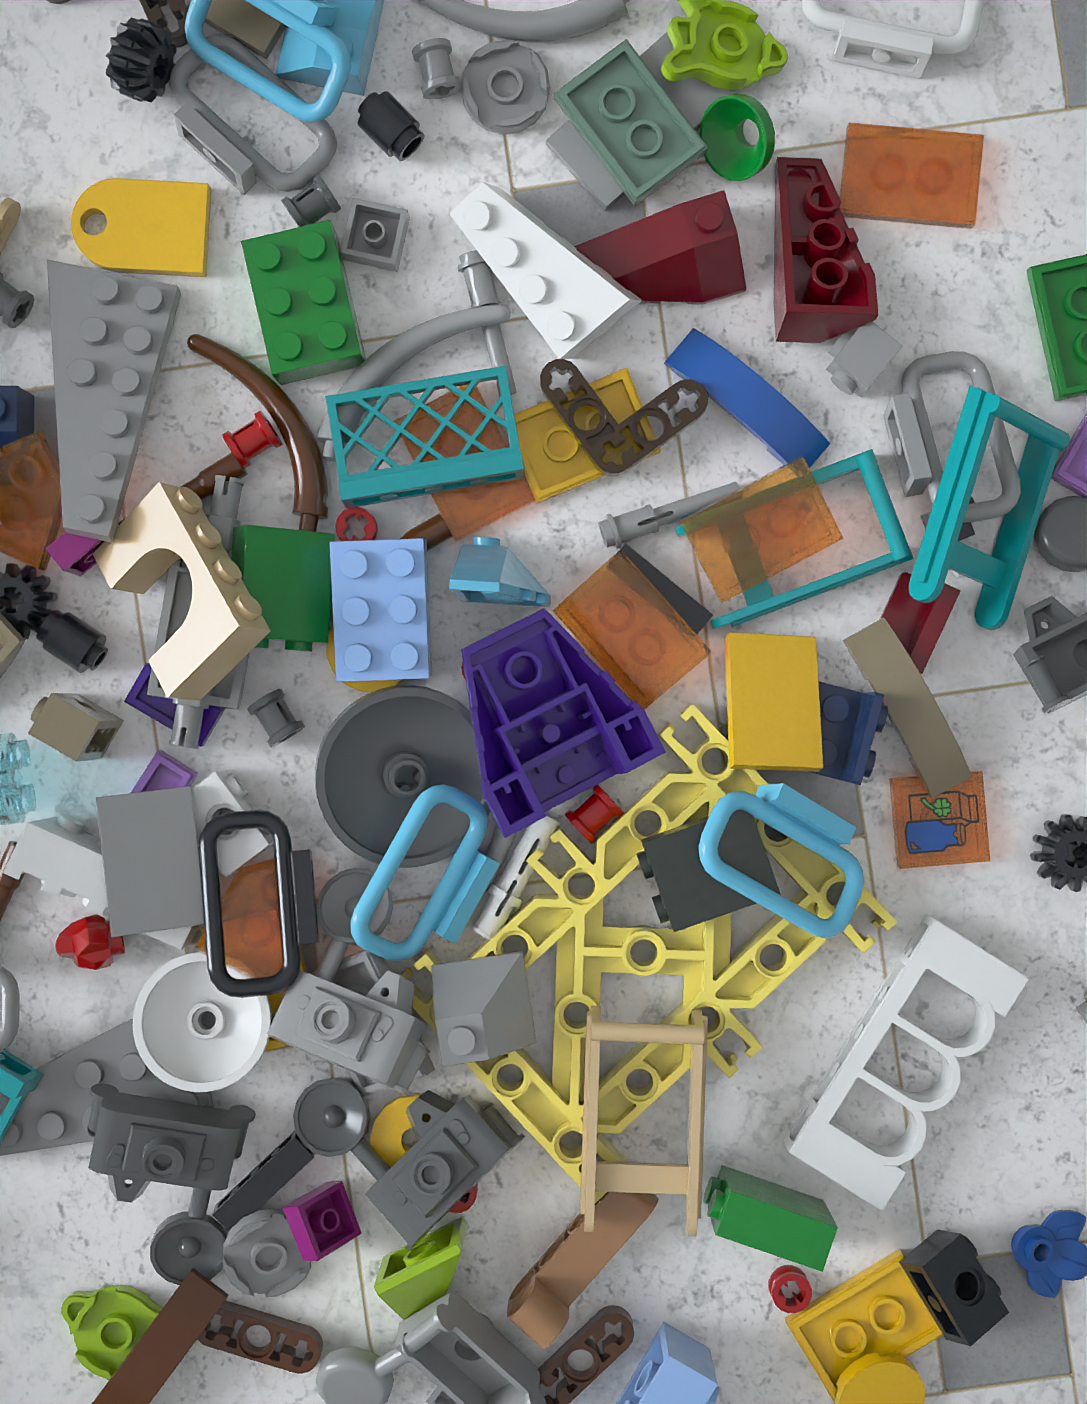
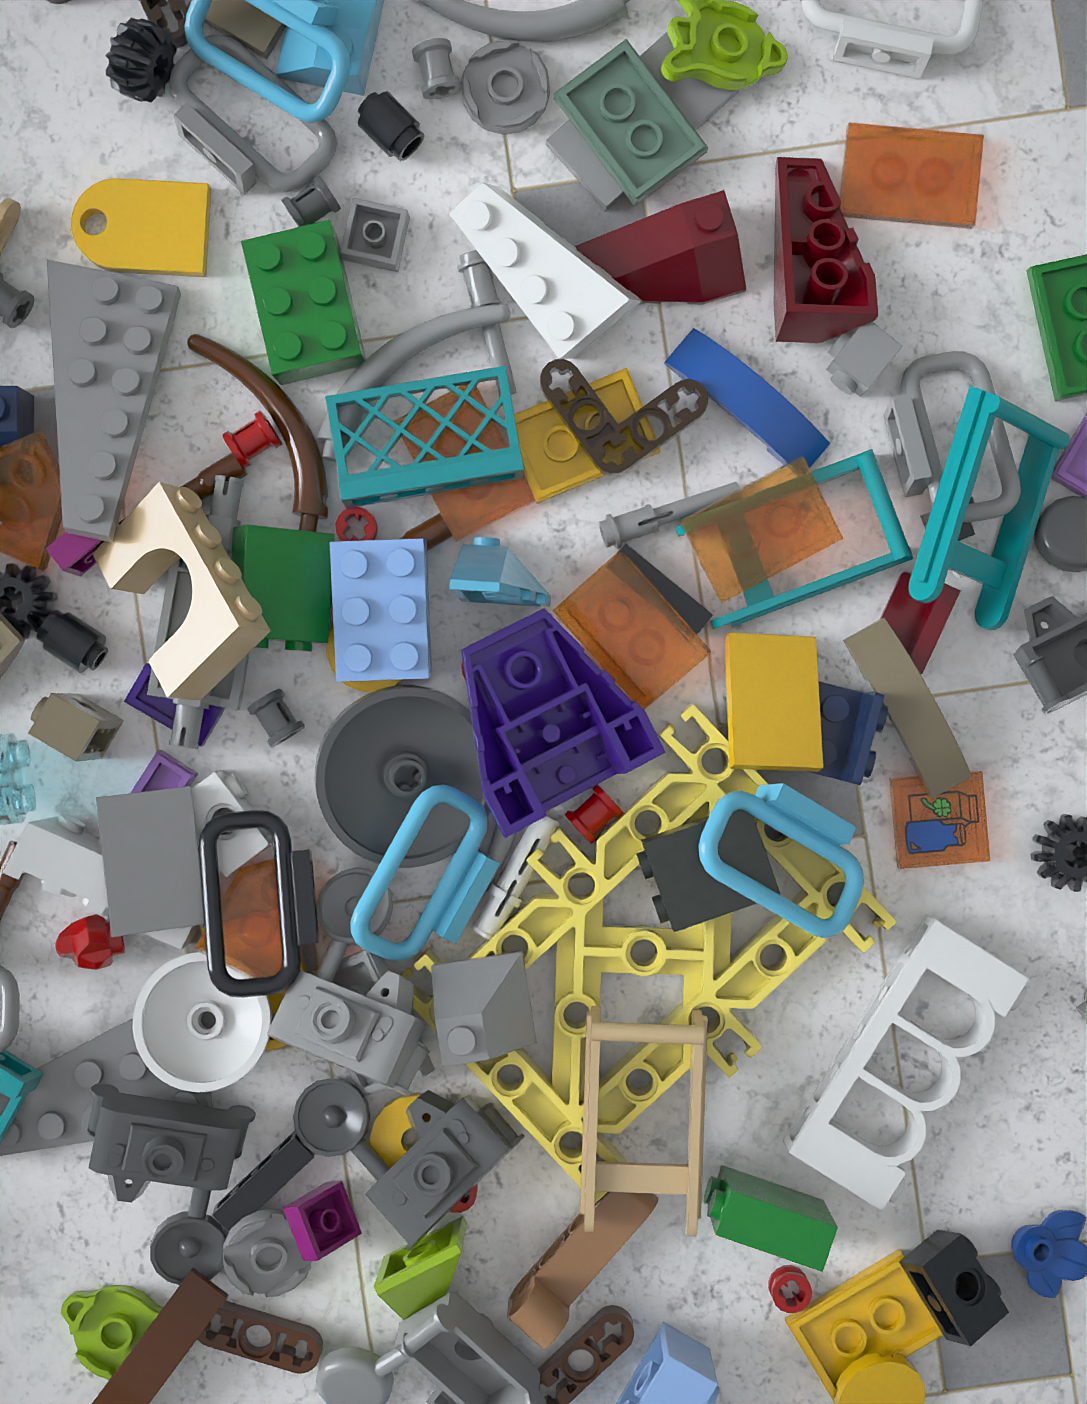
green piece [699,94,775,181] -> none

